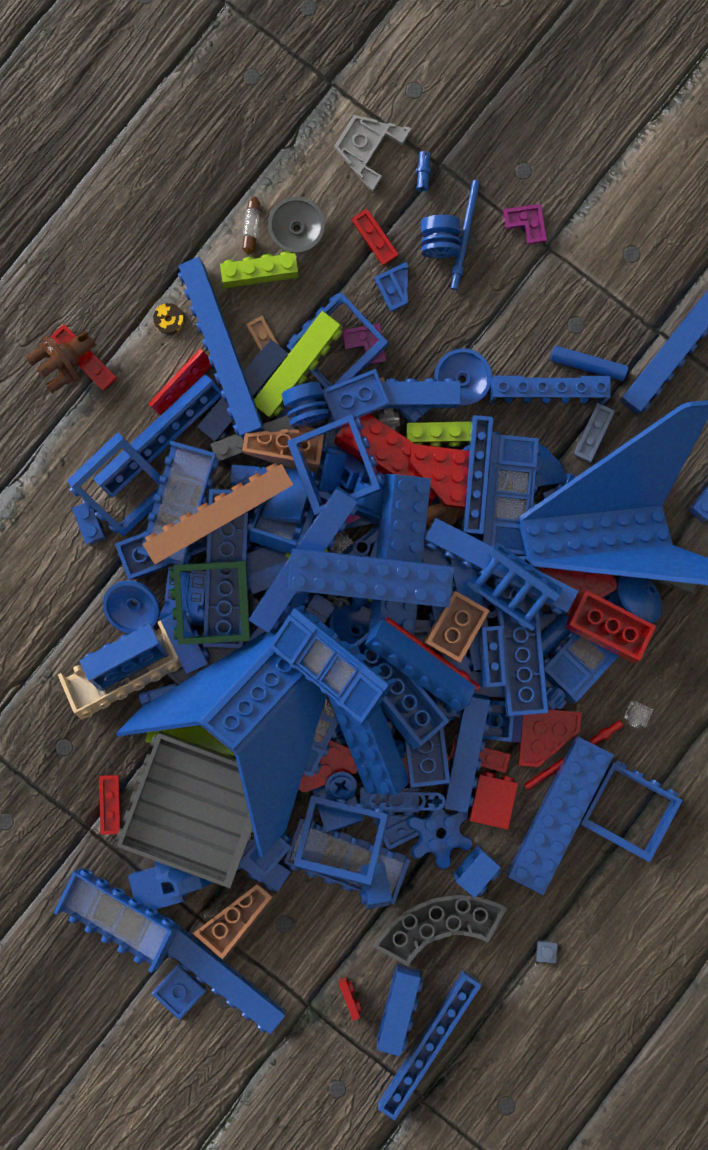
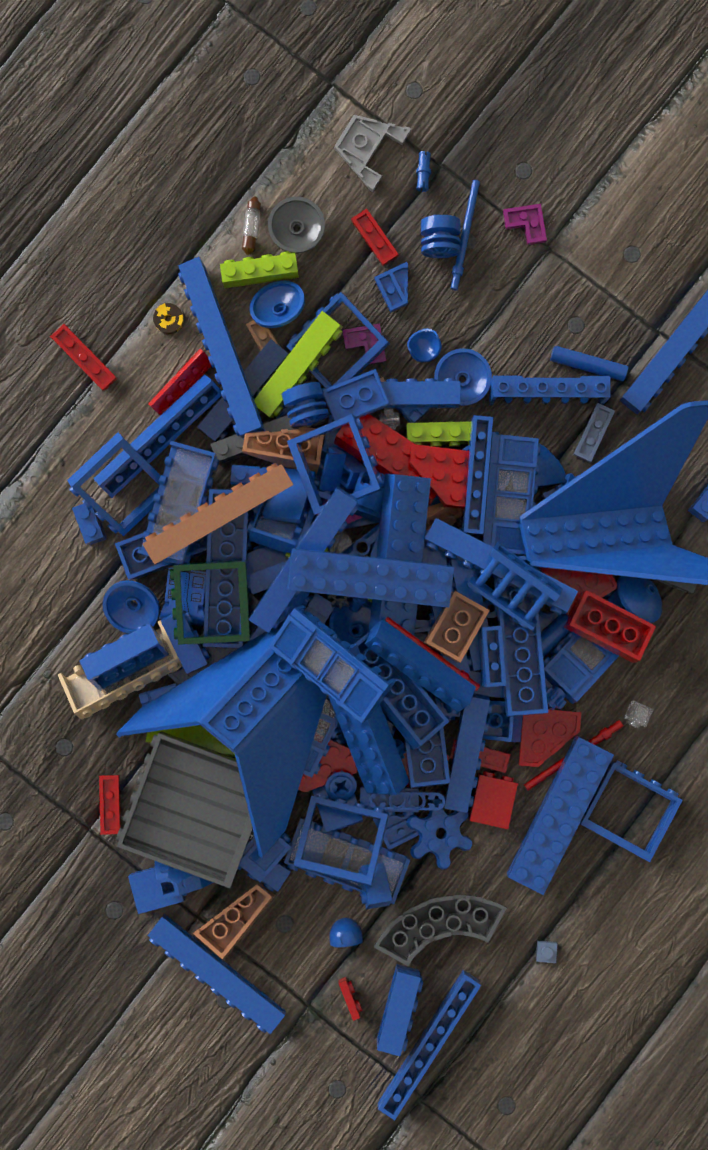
reddish brown piece [25,331,96,394] -> none
window [54,868,180,973] -> none
blue tile [151,963,207,1020] -> none
blue brick [453,845,501,898] -> none
none -> blue dish [250,281,305,328]
none -> blue helmet [329,918,363,947]
none -> blue helmet [407,328,441,362]

